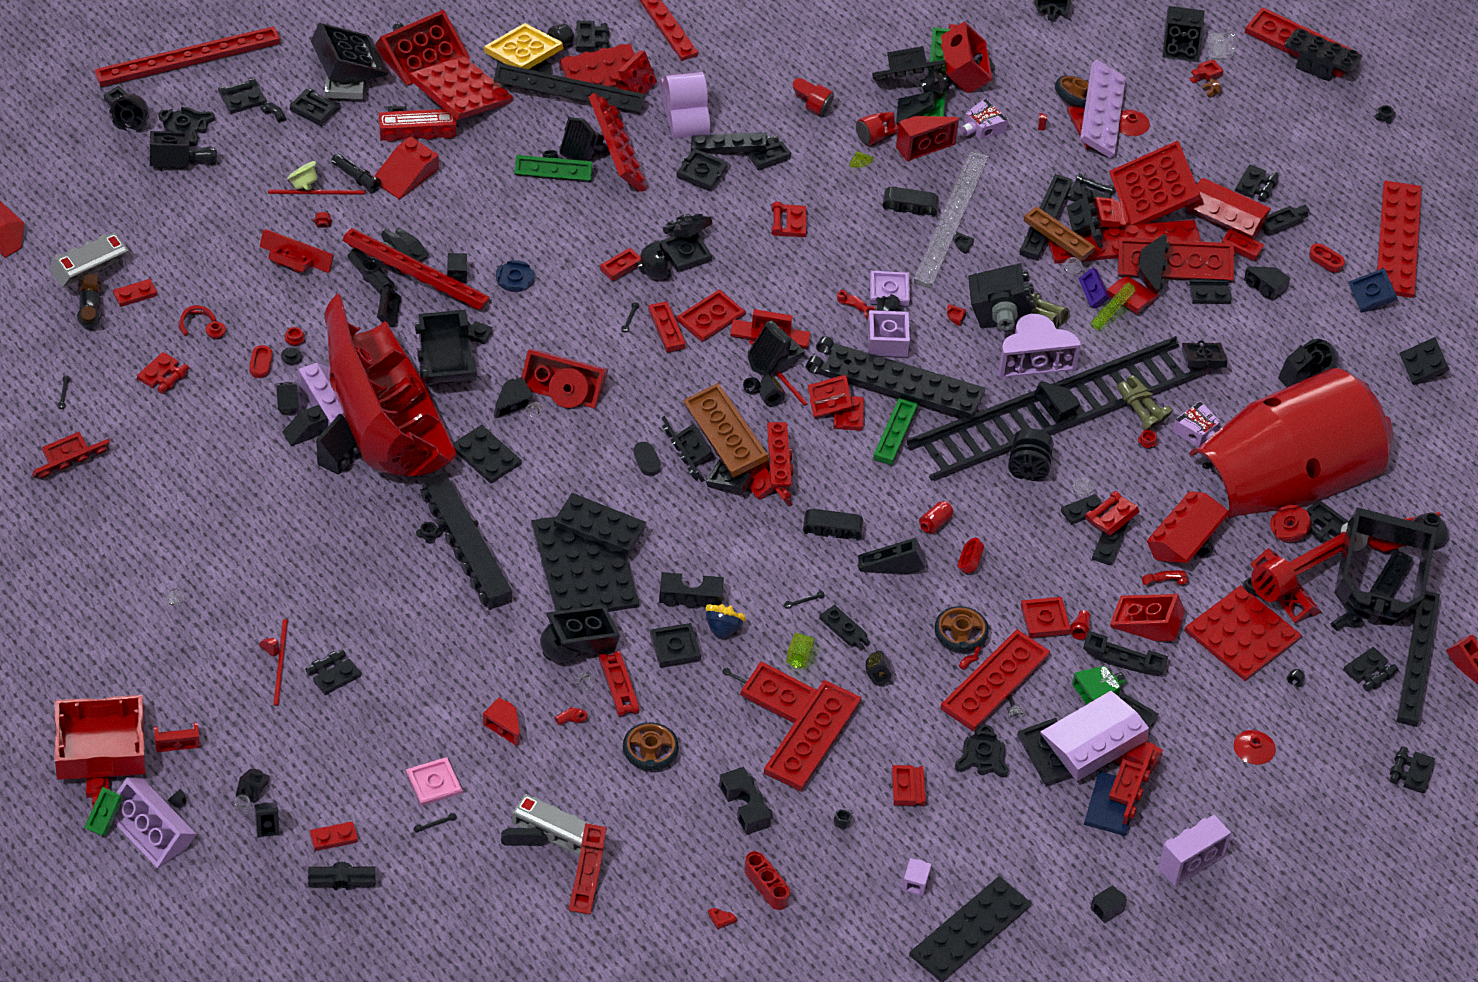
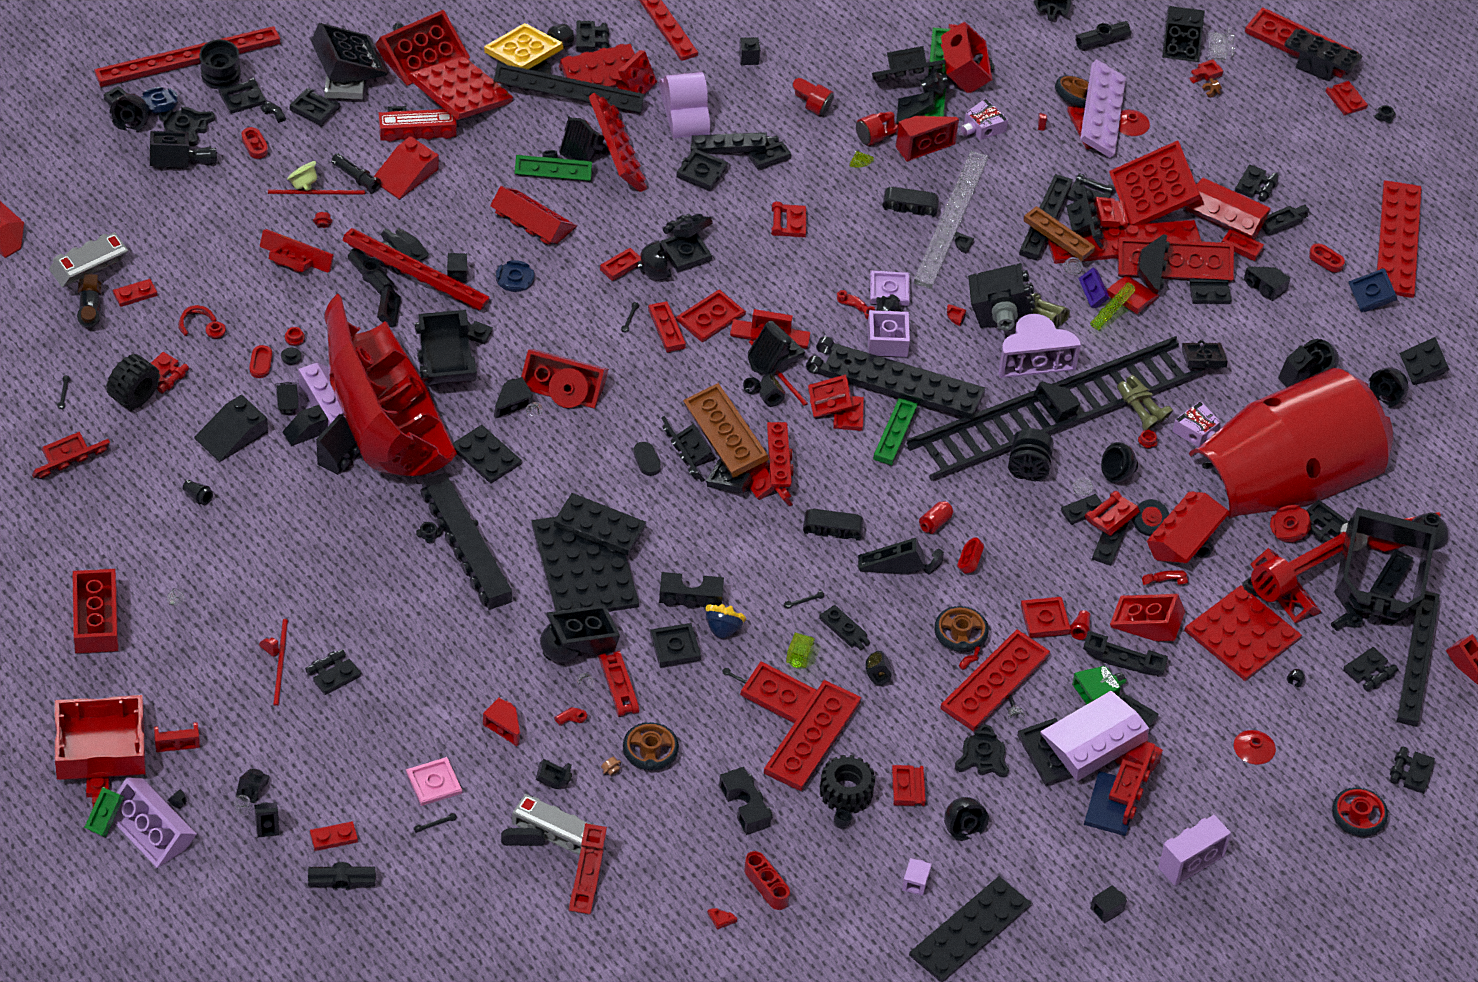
none -> red brick [73,569,118,654]
none -> black tyre [106,354,160,410]
none -> dark blue tile [140,87,178,113]
none -> black cone [183,480,213,505]
none -> black slope [194,394,268,462]
none -> black wheel [199,39,241,89]
none -> red plate [241,127,268,159]
none -> red slope [490,186,577,245]
none -> black bracket [535,759,572,789]
none -> nougat plate [601,757,621,776]
none -> black brick [739,37,760,65]
none -> black tyre [819,755,876,814]
none -> black tile [924,548,944,575]
none -> black cylinder [944,797,989,841]
none -> black piece [1075,21,1131,50]
none -> black piece [1101,442,1138,482]
none -> black wheel [1132,499,1169,536]
none -> red plate [1325,81,1368,116]
none -> red wheel [1332,787,1388,837]
none -> black cylinder [1368,367,1409,408]

